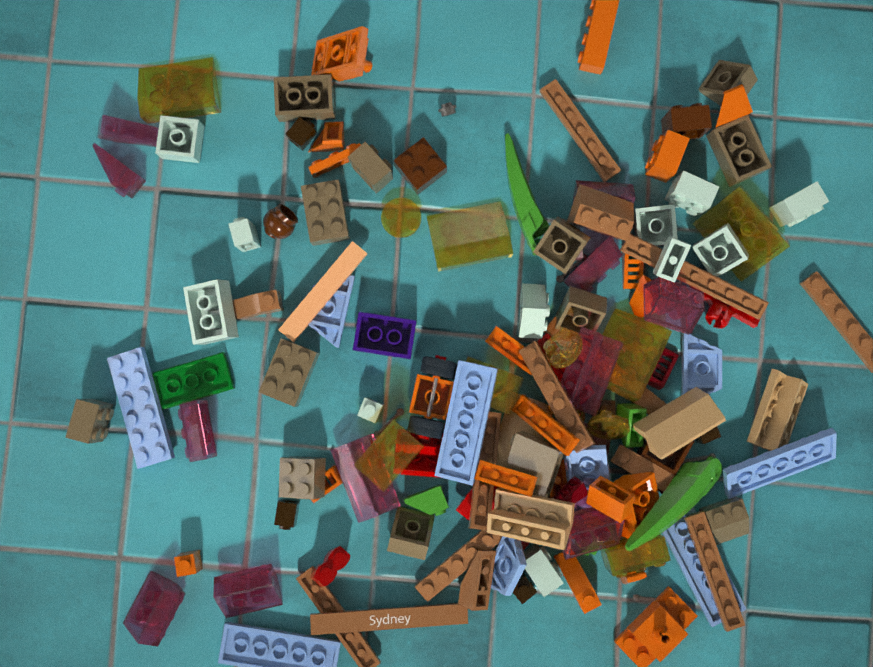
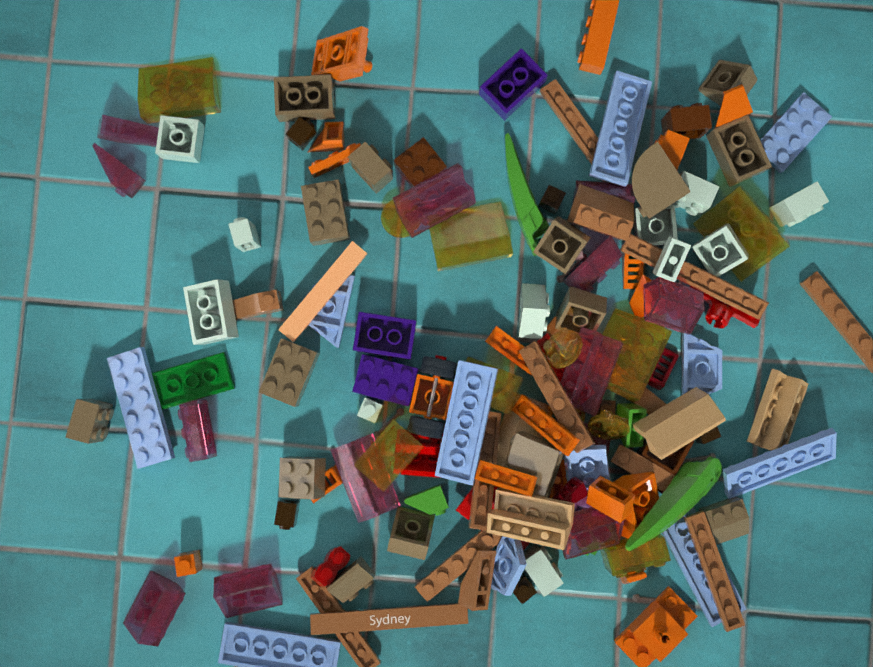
reddish brown piece [263,204,298,239] -> none
dark grey plate [438,102,457,117] -> none
orange slope [553,547,602,614] -> none
none -> dark tan slope [326,556,375,603]
none -> dark purple brick [352,354,419,406]
none -> clear pink slope [393,163,476,238]
none -> dark purple brick [479,48,548,121]
none -> dark brown brick [538,185,566,214]
none -> light blue plate [589,71,652,187]
none -> dark tan brick [632,142,691,219]
none -> light blue plate [760,92,832,173]

